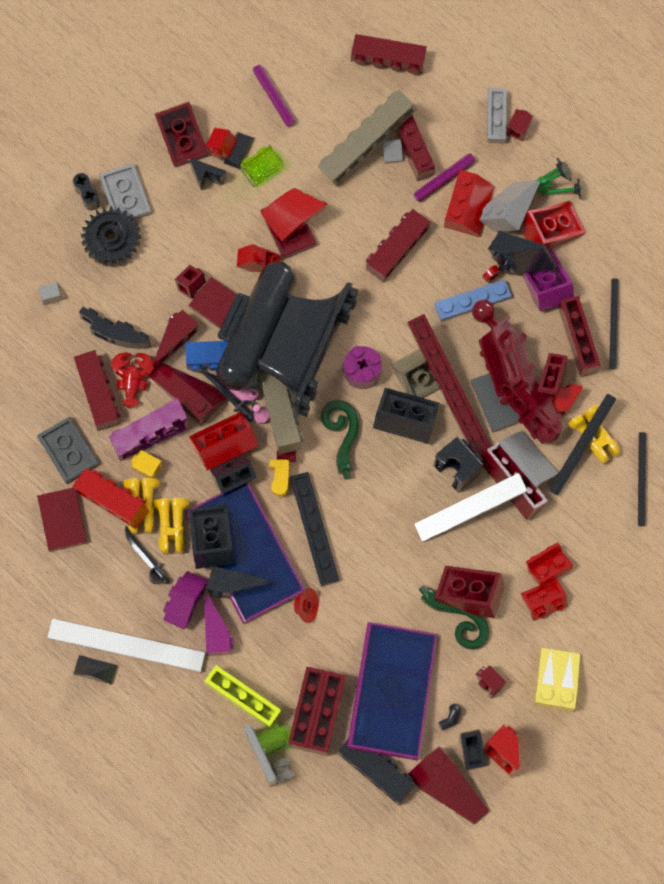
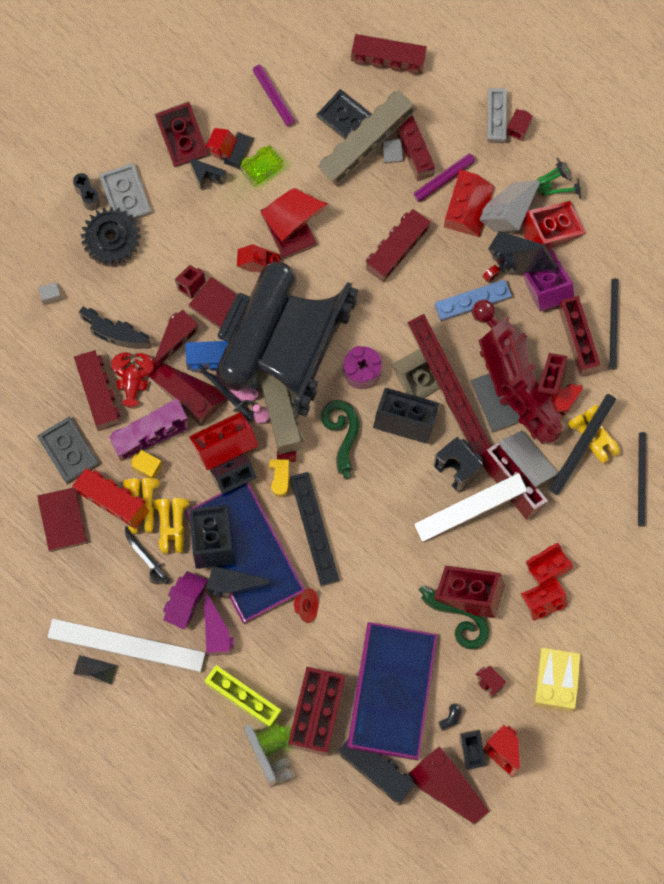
none -> black tile [316,89,372,140]

